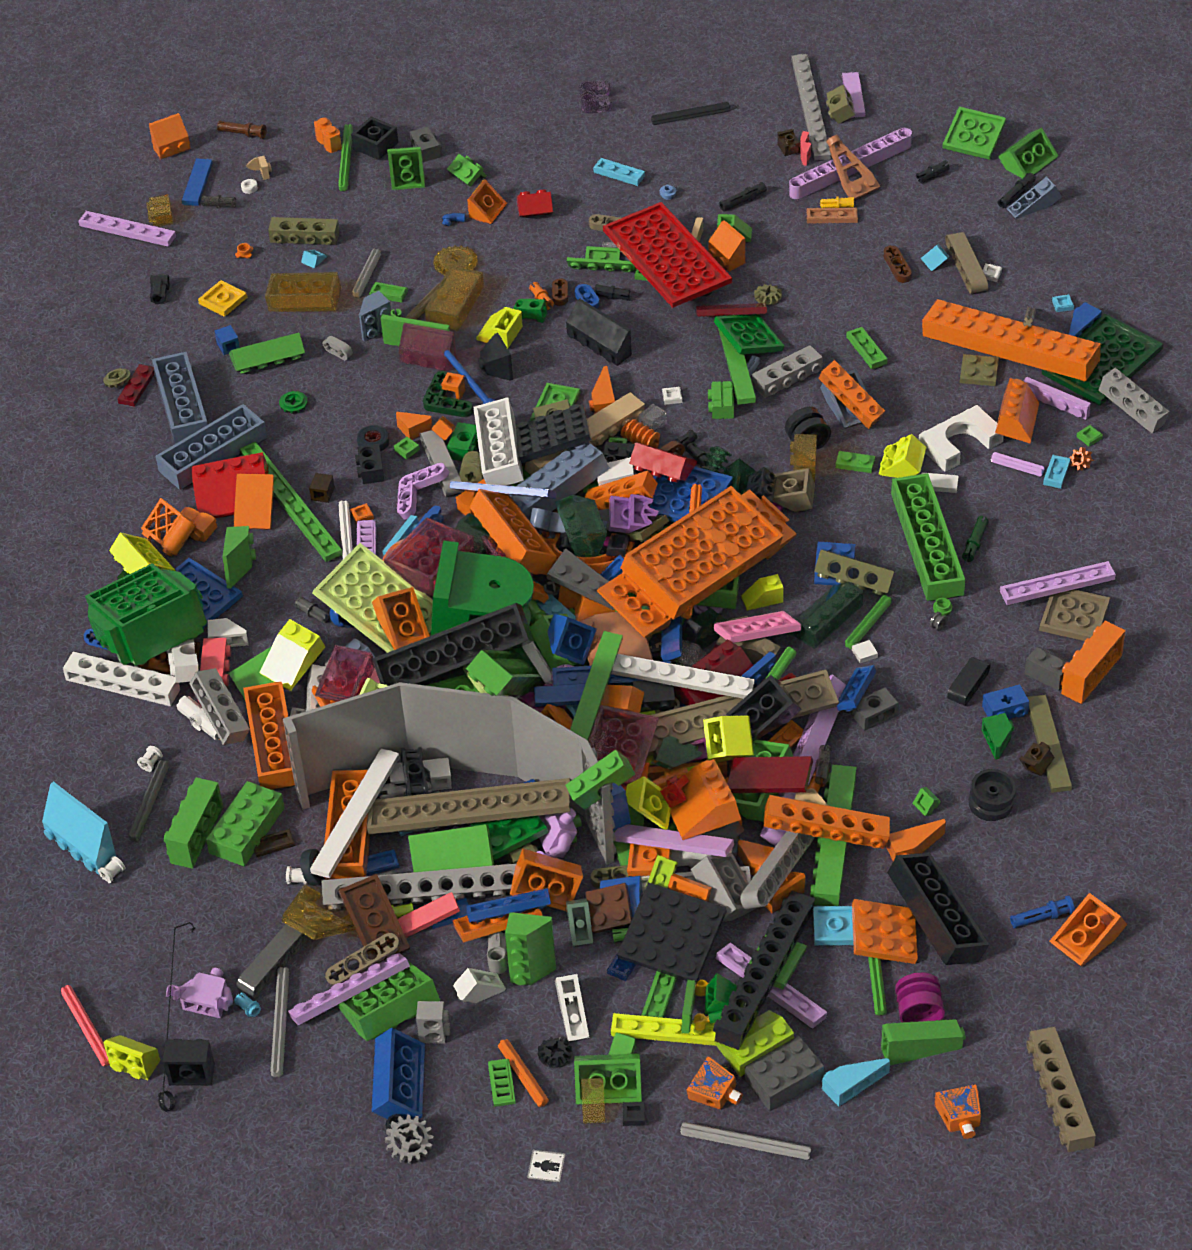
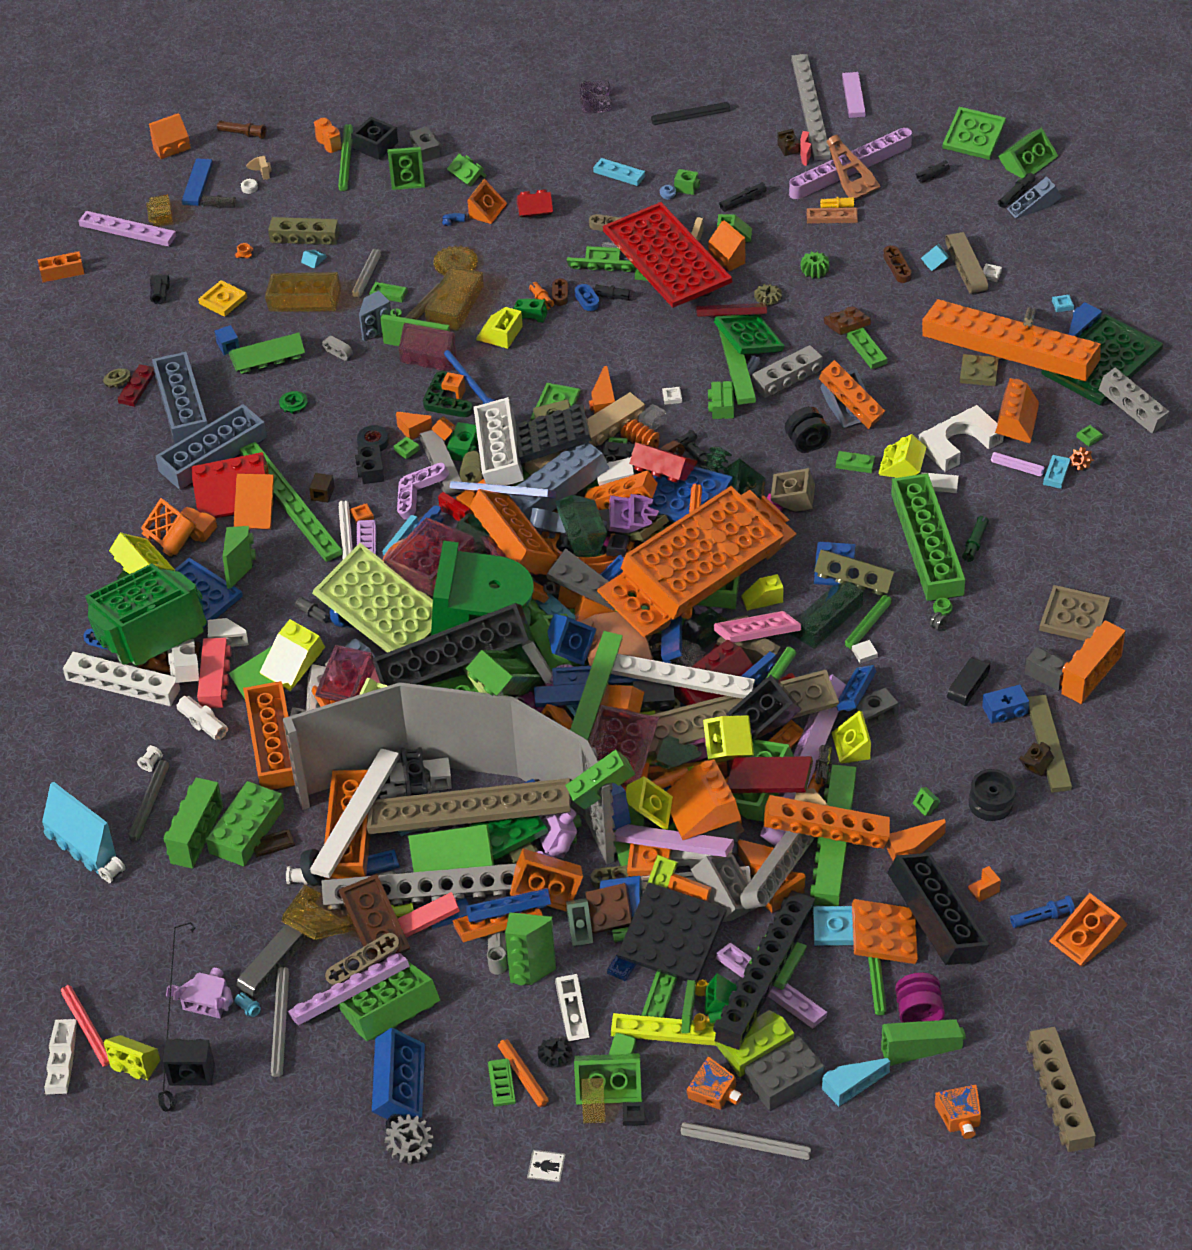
light grey brick [189,668,250,745] -> none
orange slope [372,587,430,650] -> none
light grey brick [416,1001,450,1043] -> none
white slope [453,968,506,1003] -> none
black slope [478,333,513,381] -> none
black slope [566,299,632,366] -> none
red bracket [660,775,689,808] -> none
black brick [746,467,777,503] -> none
clear yellow slope [790,434,817,483] -> none
olive brick [826,84,855,124] -> none
green slope [982,713,1014,760] -> none
lavender plate [1000,561,1116,605] -> none
lavender plate [1023,377,1091,420] -> none
none -> orange piece [38,251,84,282]
none -> white slope [44,1019,77,1094]
none -> red plate [438,492,471,525]
none -> bright green brick [674,169,700,195]
none -> bright green gear [801,251,830,279]
none -> reddish brown plate [823,307,871,335]
none -> neon yellow slope [832,710,871,764]
none -> orange panel [968,866,1001,902]

